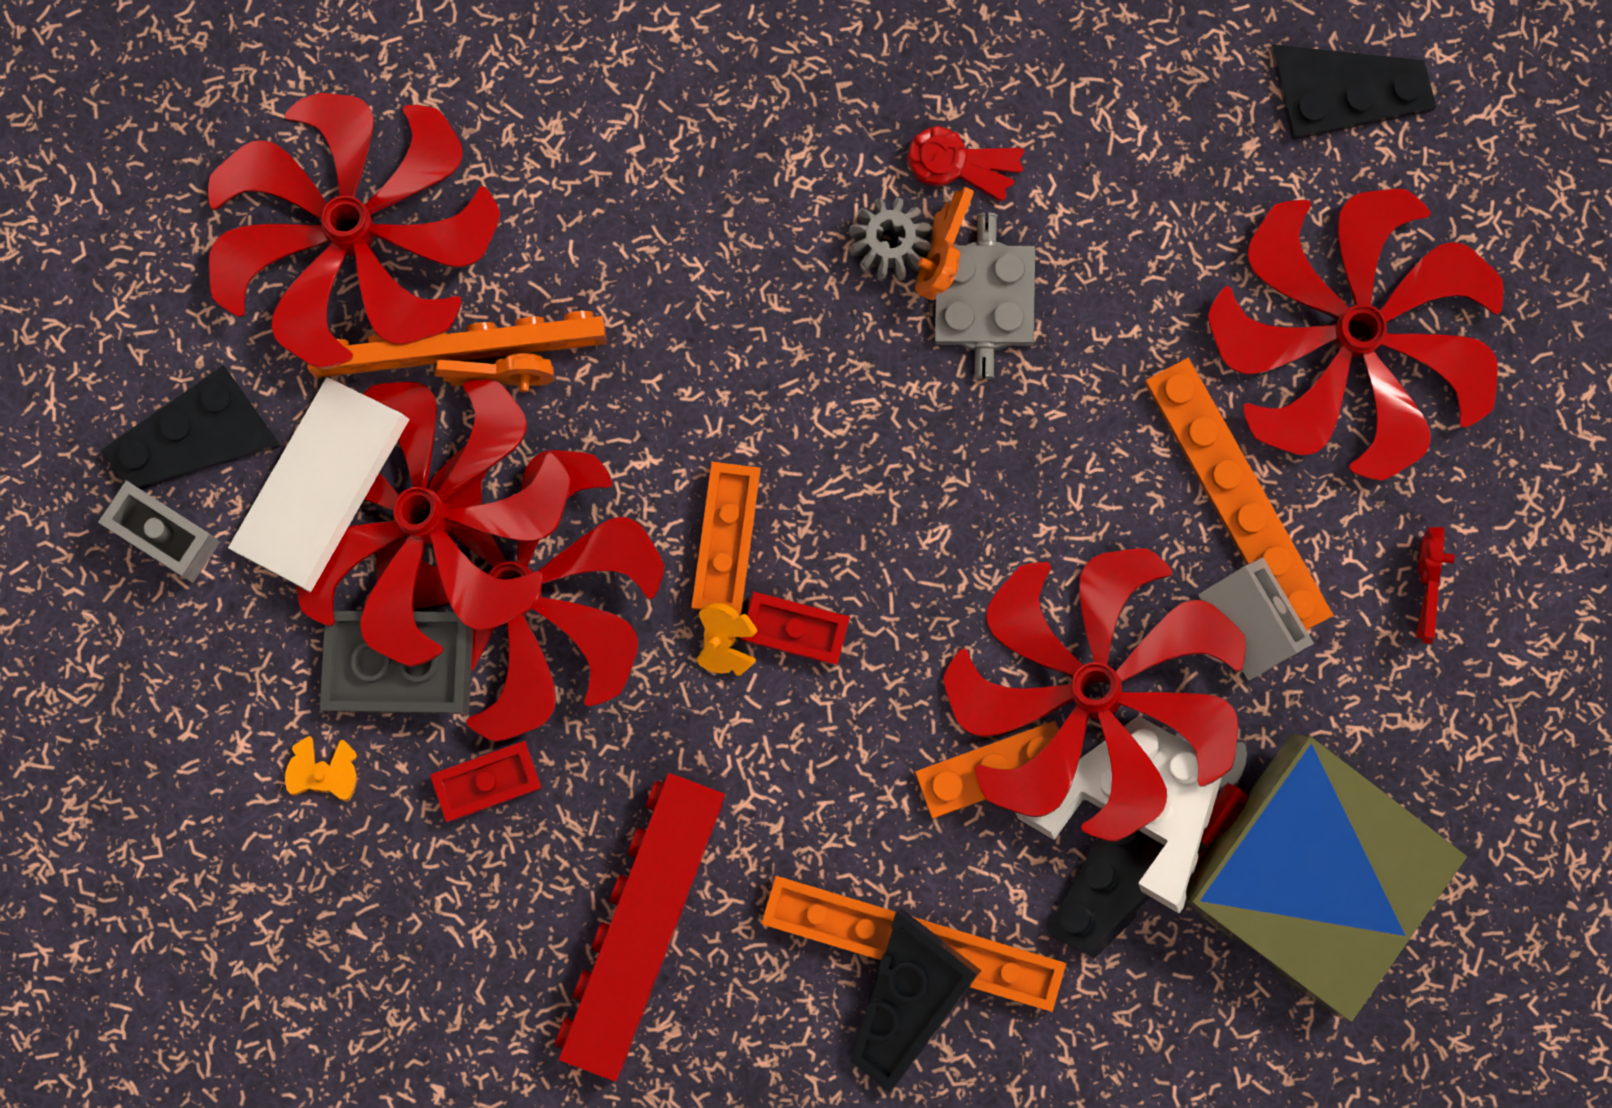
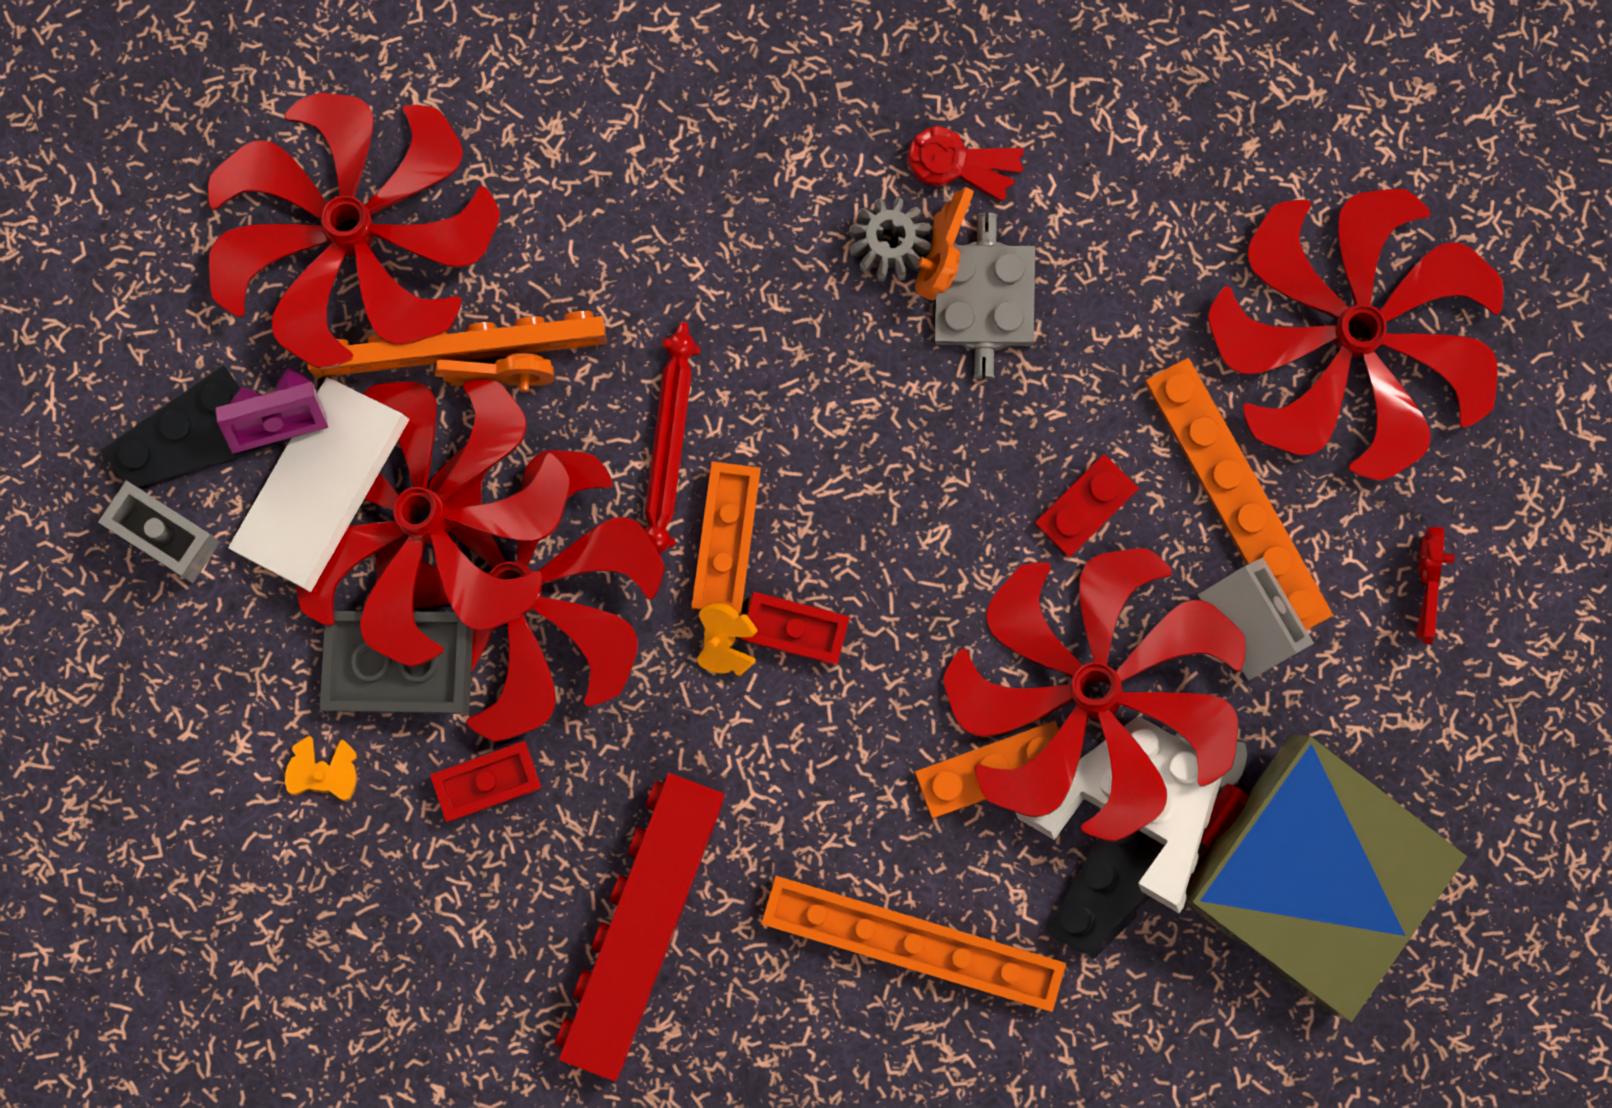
black wing [850,908,982,1092] -> none
black wing [1270,44,1436,140] -> none
none -> magenta tile [215,367,328,454]
none -> red wheel [644,322,700,555]
none -> red plate [1034,454,1139,559]

